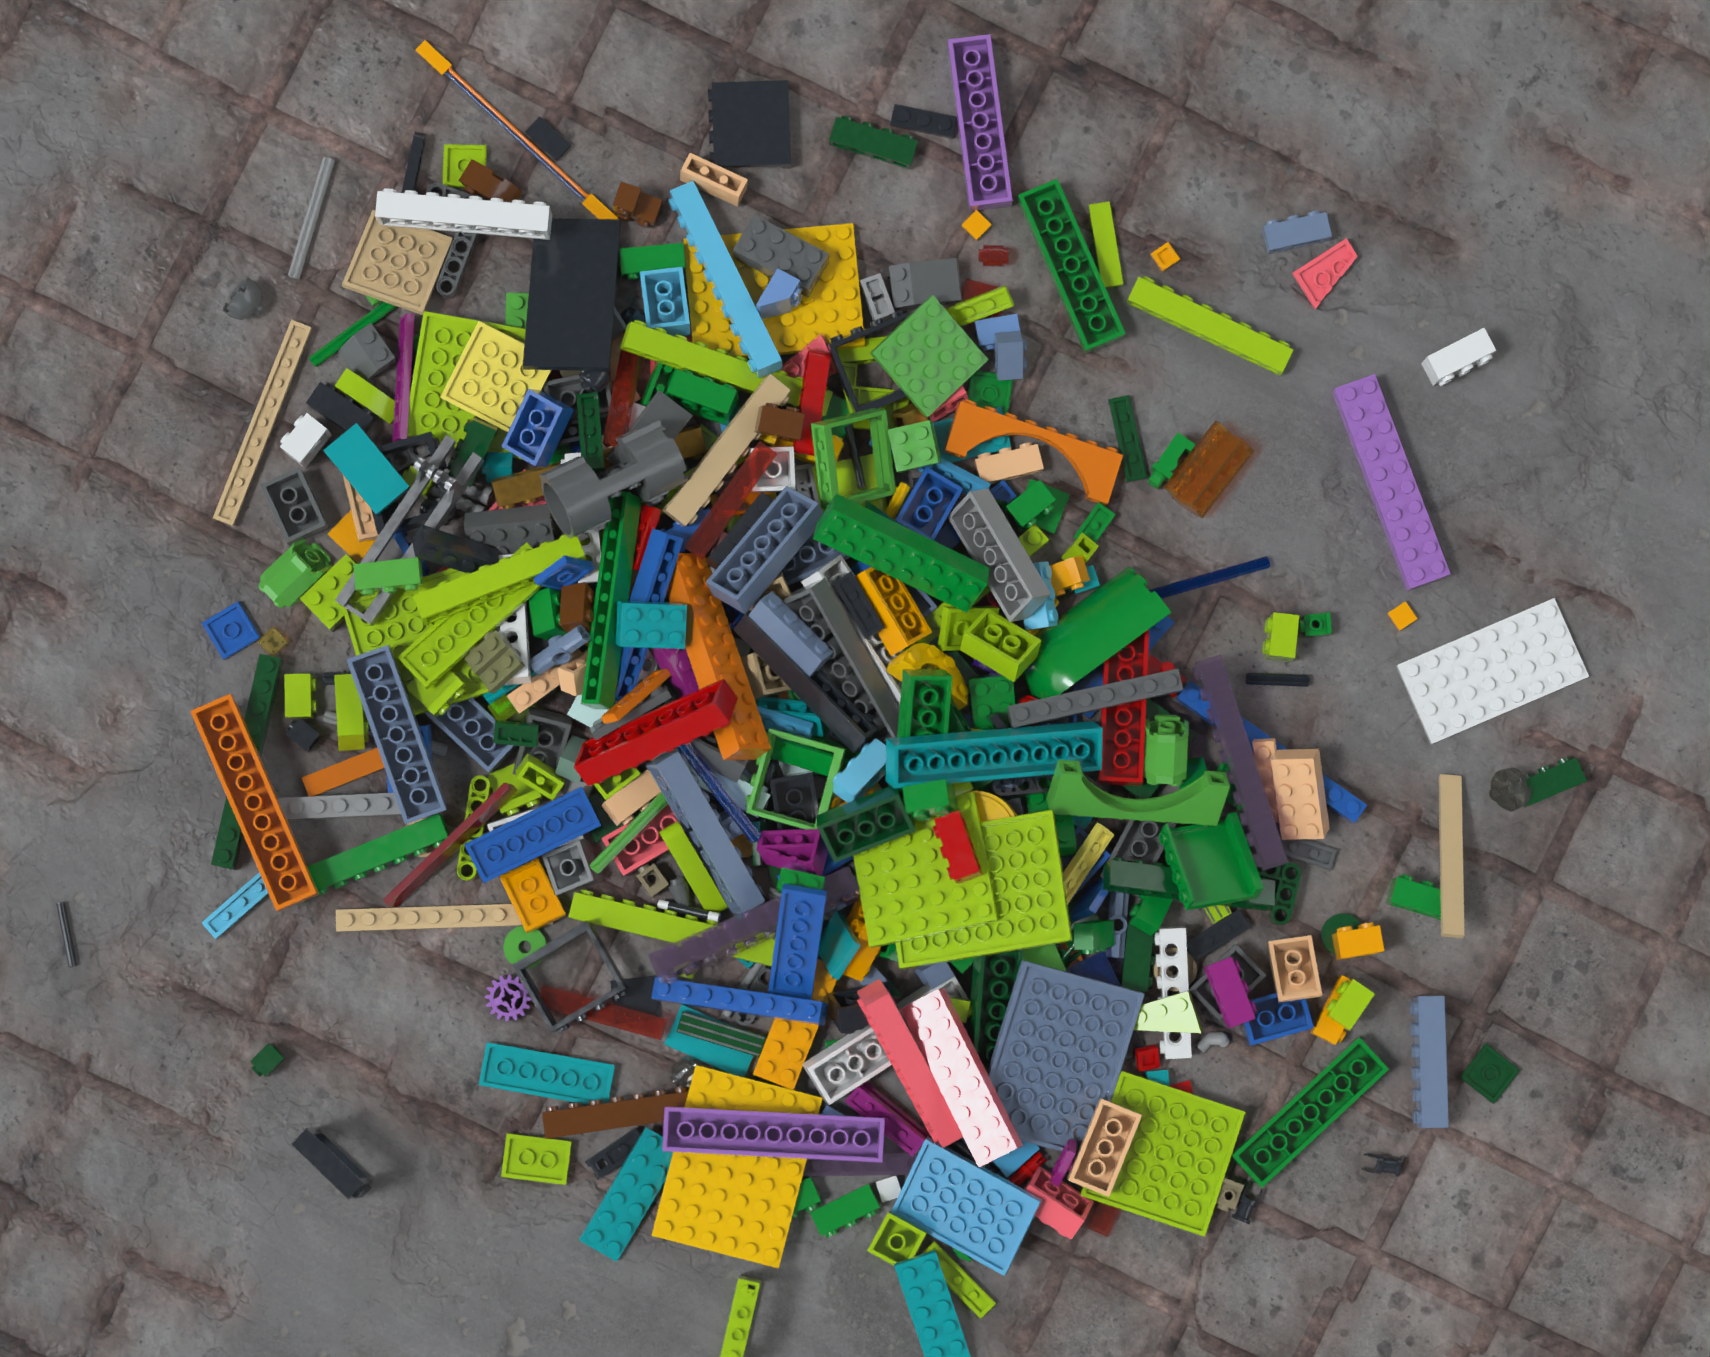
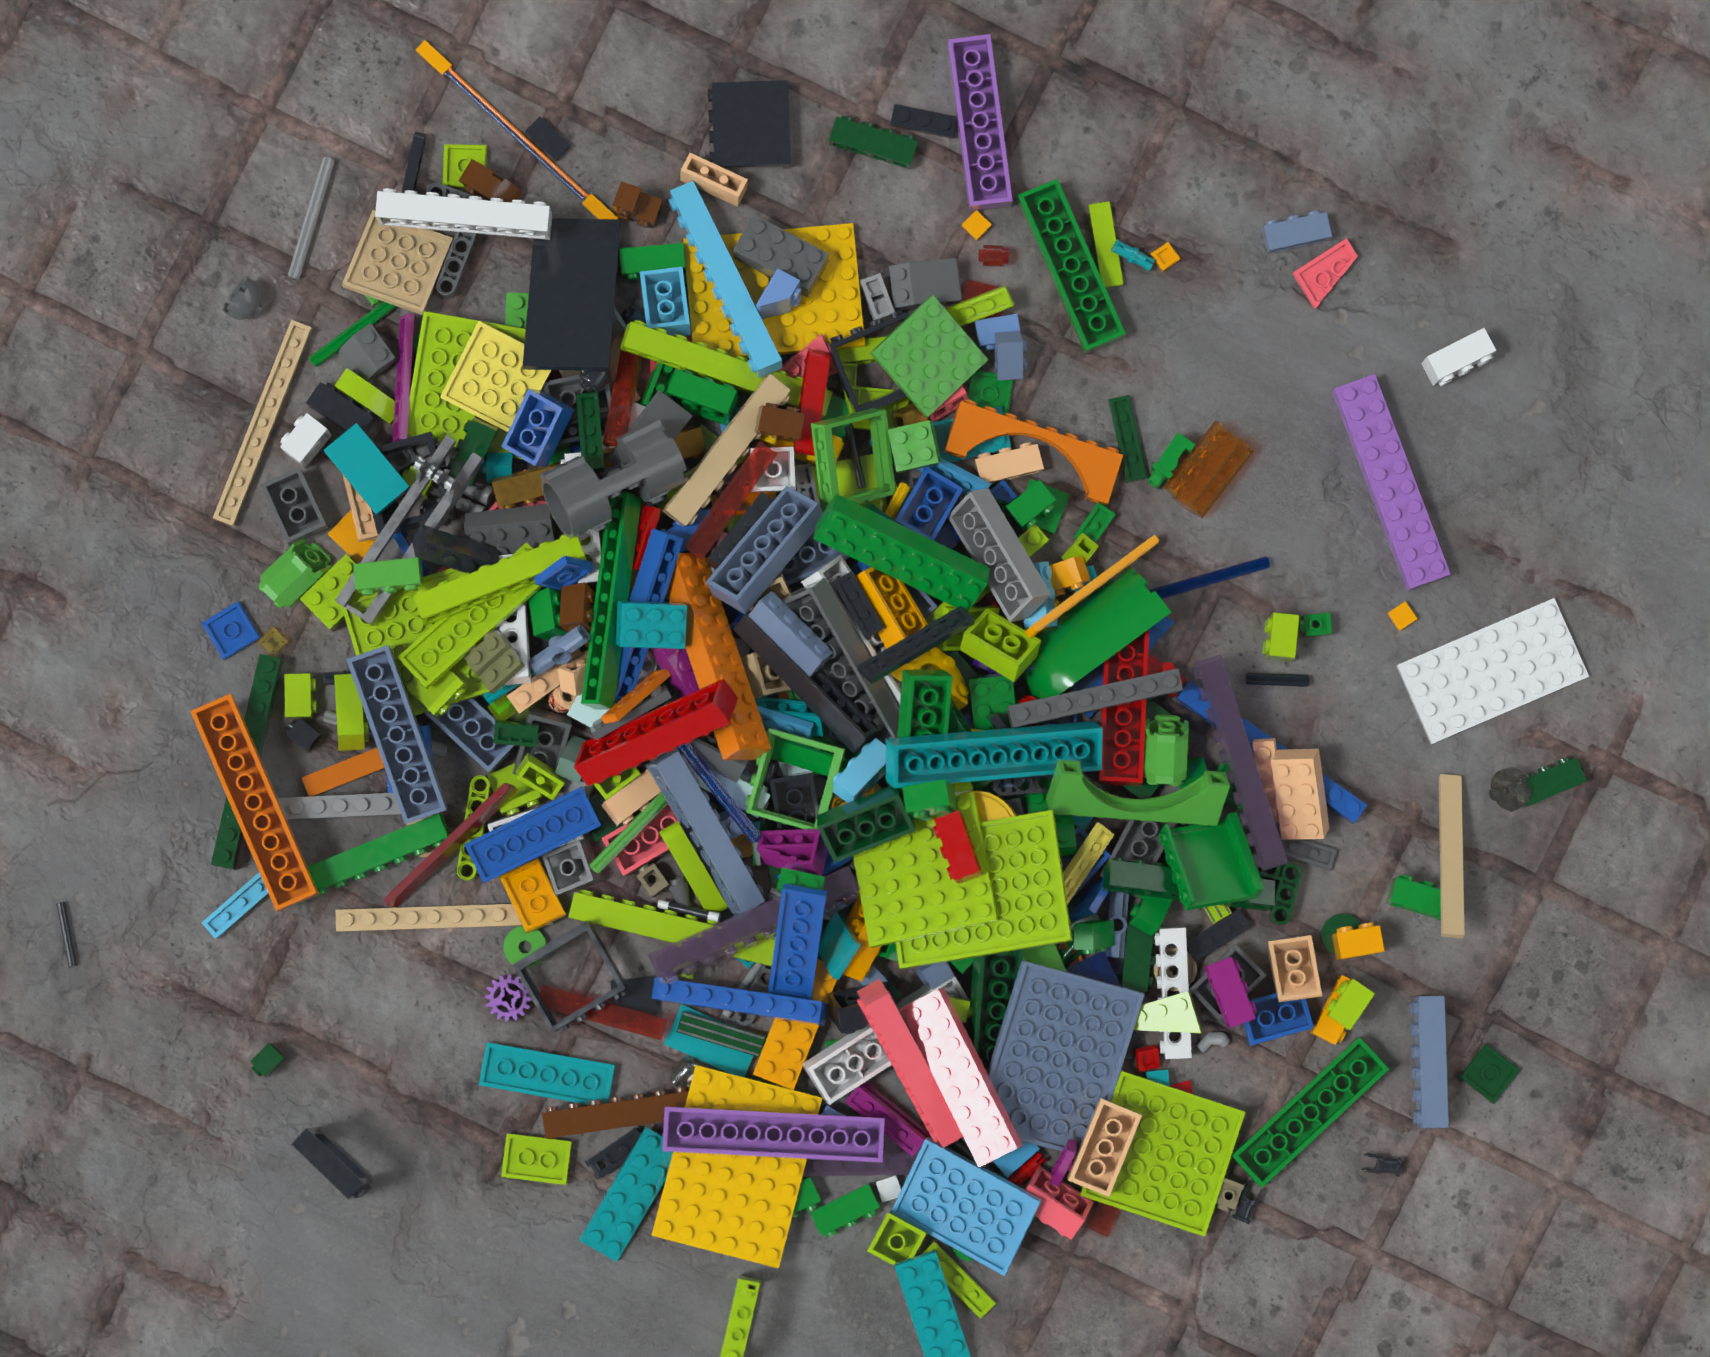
lime brick [1126,276,1293,376] -> none
none -> light nougat head [548,685,577,713]
none -> black plate [858,606,974,684]
none -> light orange tile [1024,535,1159,638]
none -> teal pin [1111,239,1155,271]

